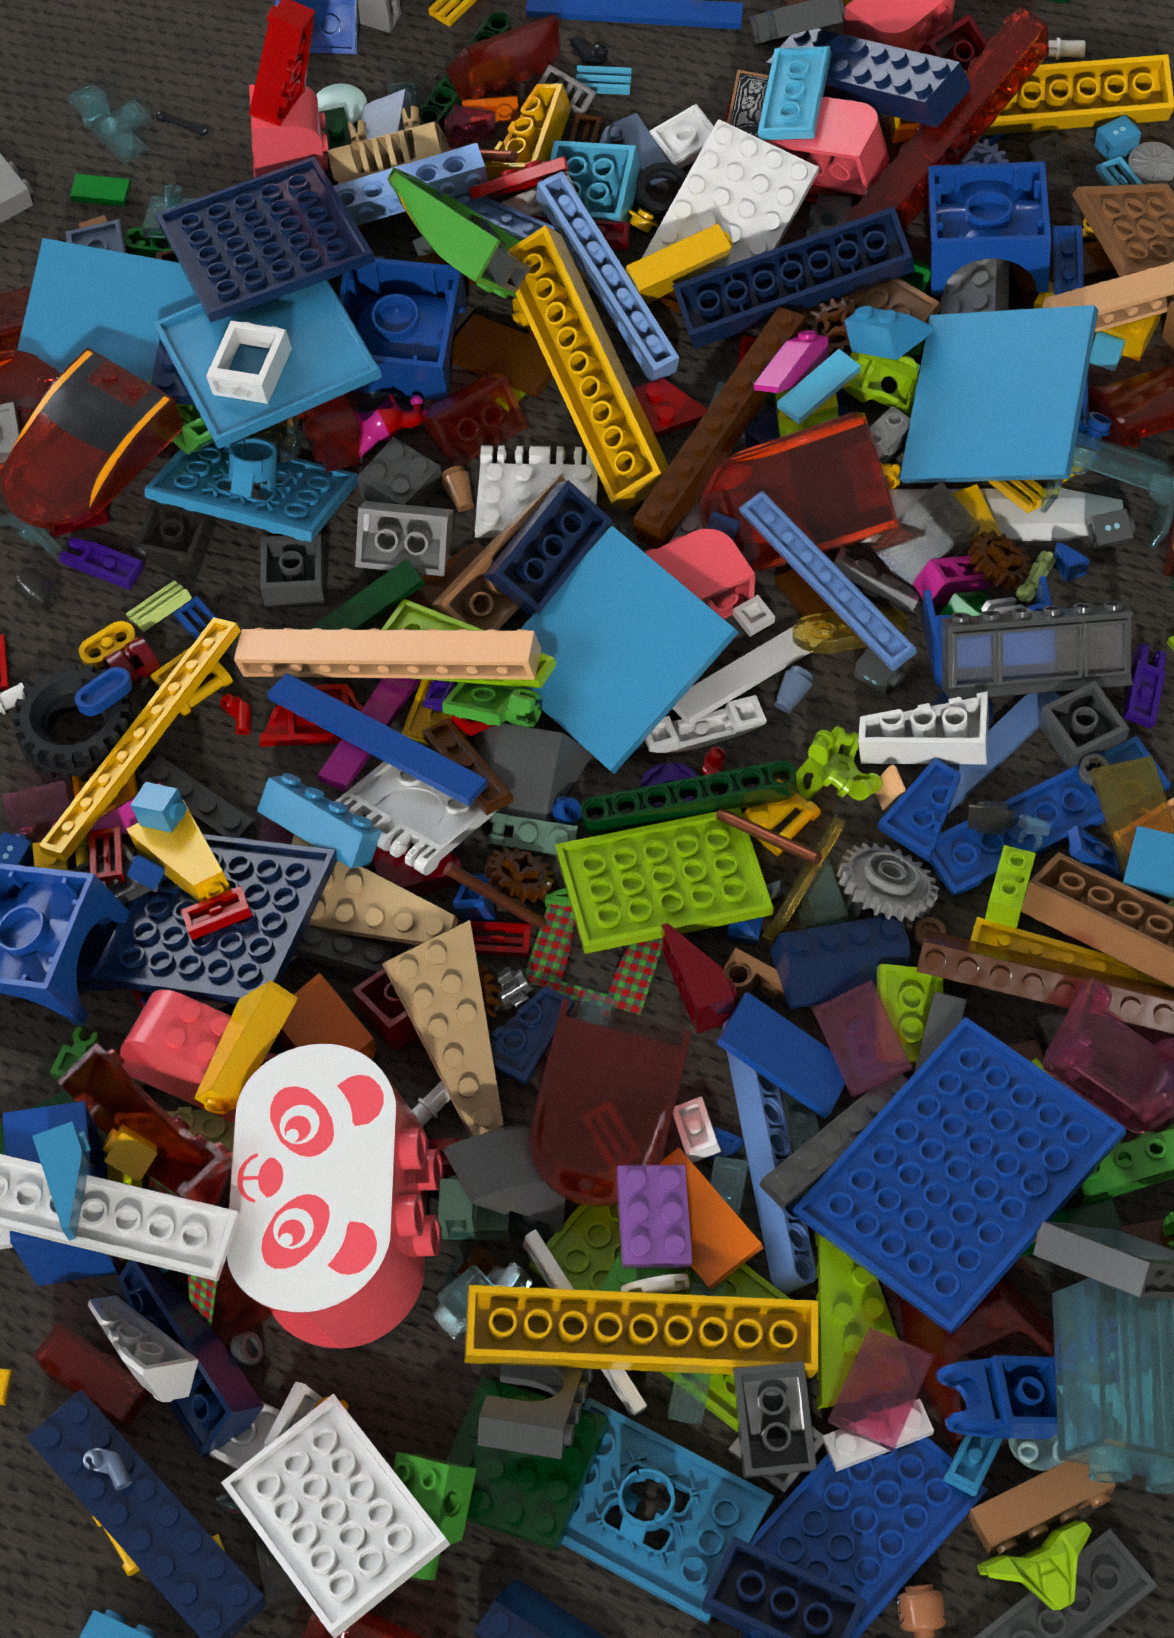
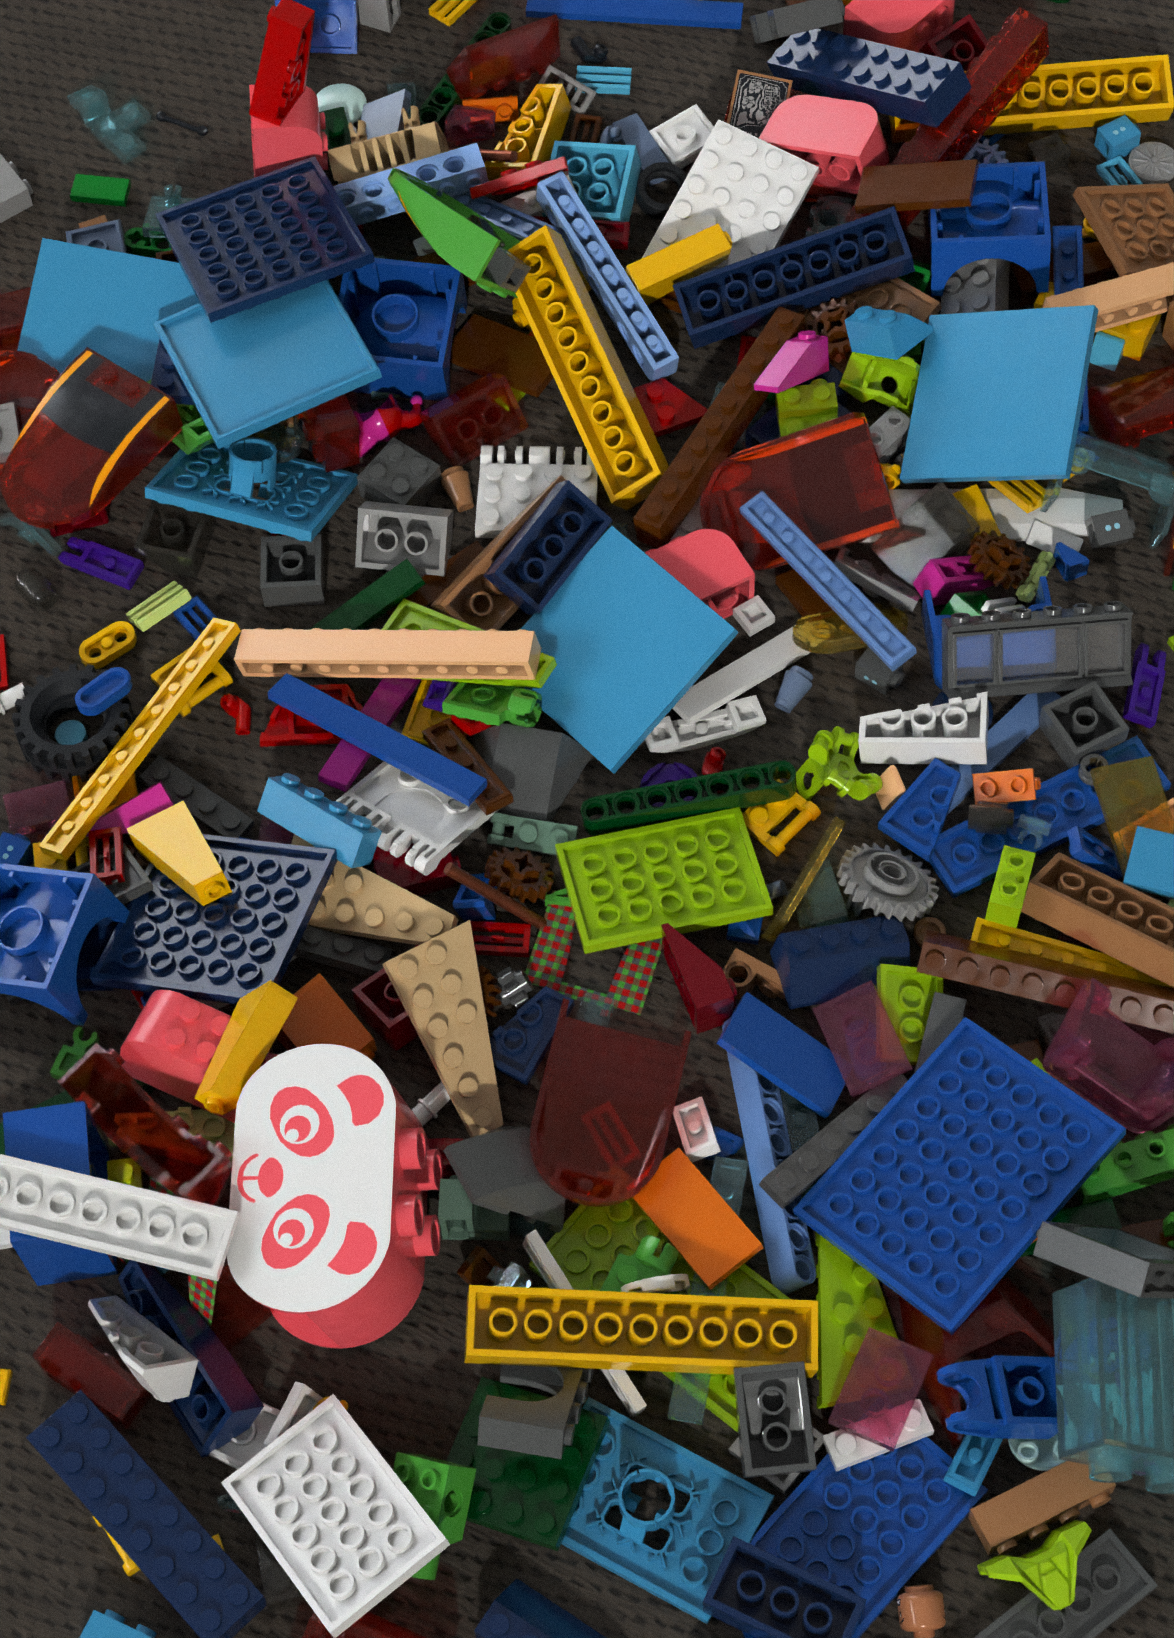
dark azure slope [32,1121,91,1241] -> none
sand blue arm [83,1448,132,1490] -> none
yellow brick [102,1124,158,1182] -> none
dark red wheel [103,636,160,687] -> none
blue slope [127,854,166,890] -> none
dark azure brick [130,782,187,833] -> none
red tile [181,886,253,940] -> none
white window [206,321,292,404] -> none
dark grey tile [231,1331,263,1368] -> none
clear light blue slope [432,1265,495,1340] -> none
blue plate [552,796,581,825] -> none
medium lavender plate [616,1165,692,1268] -> none
yellow plate [628,208,659,233] -> none
dark blue tile [706,511,742,543] -> none
copper bar [716,808,822,865] -> none
medium azure tile [758,46,831,140] -> none
medium azure tile [777,349,861,424] -> none
white axle [1029,38,1085,60] -> none
blue plate [1083,412,1112,438] -> none
none -> medium azure tile [55,720,88,745]
none -> reddish brown tile [855,159,979,214]
none -> orange hinge [972,768,1041,805]
none -> white sticker [1026,520,1084,555]

